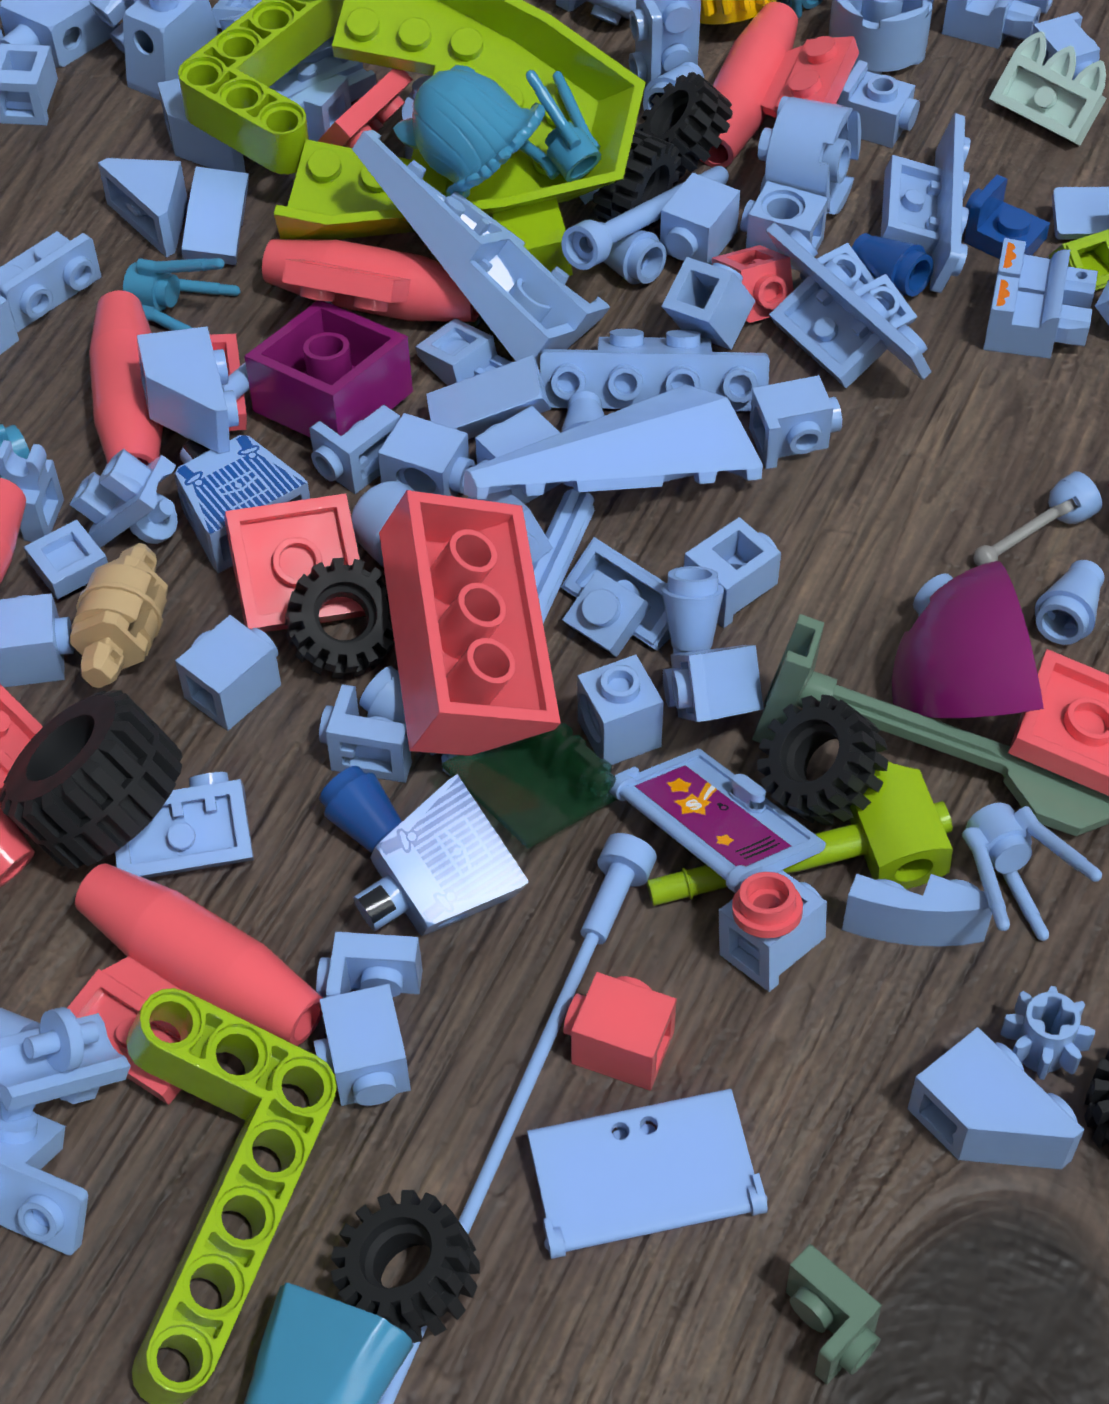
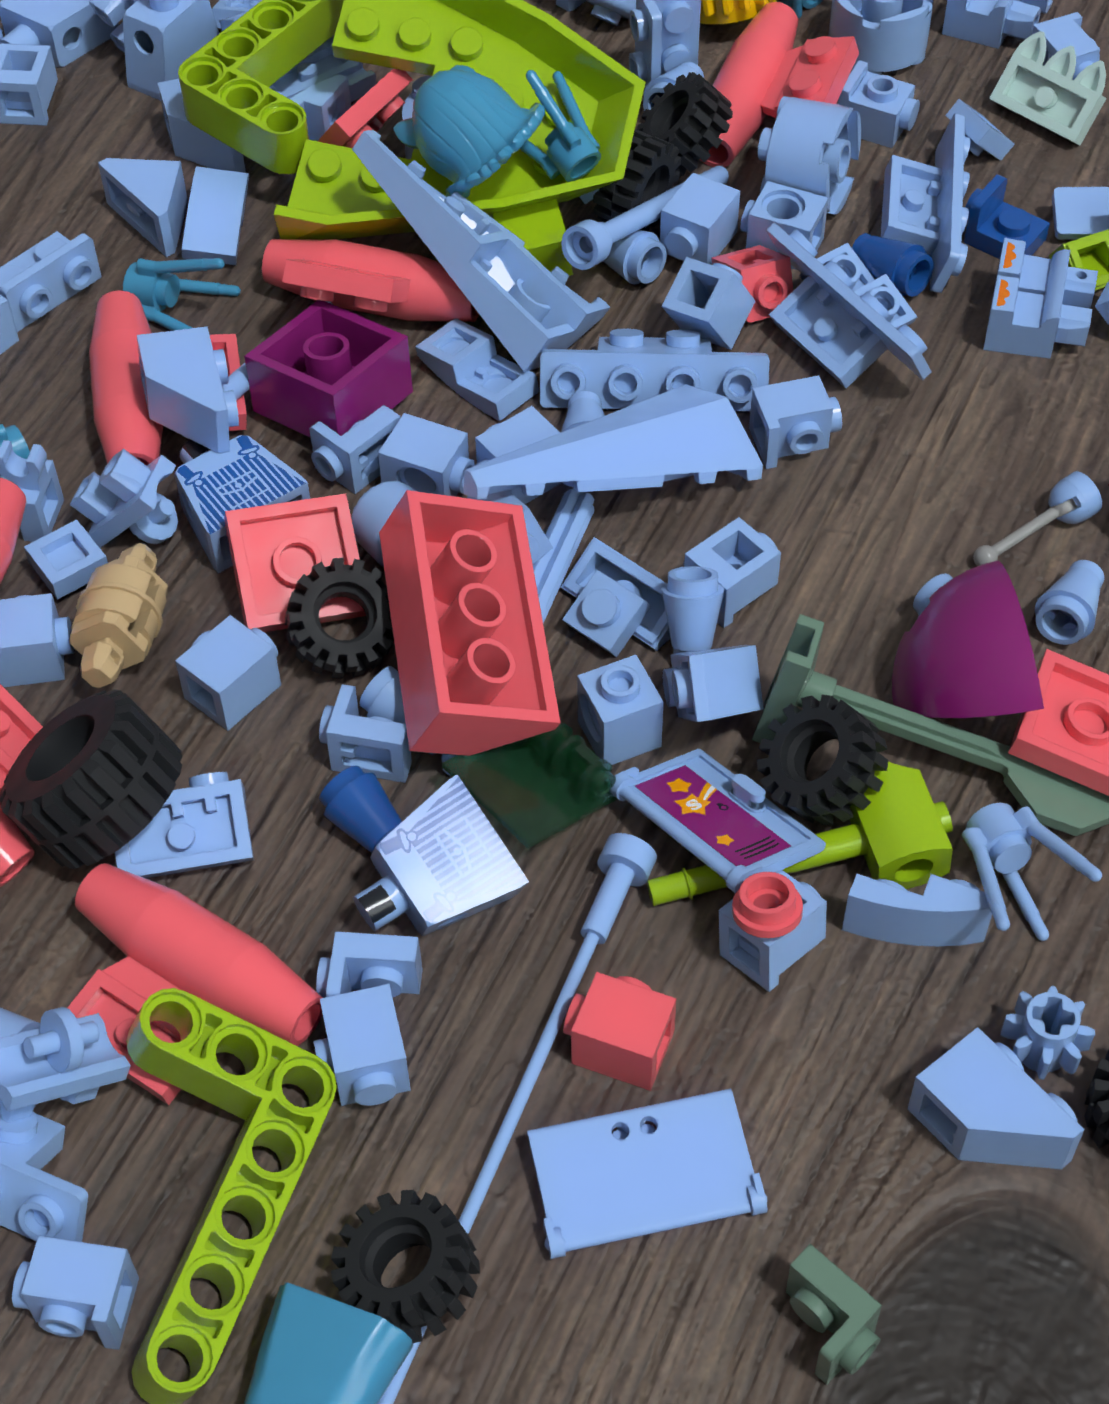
light blue slope [426,355,551,439] -> none
none -> light blue brick [12,1236,139,1350]
none -> light blue plate [945,99,1015,161]

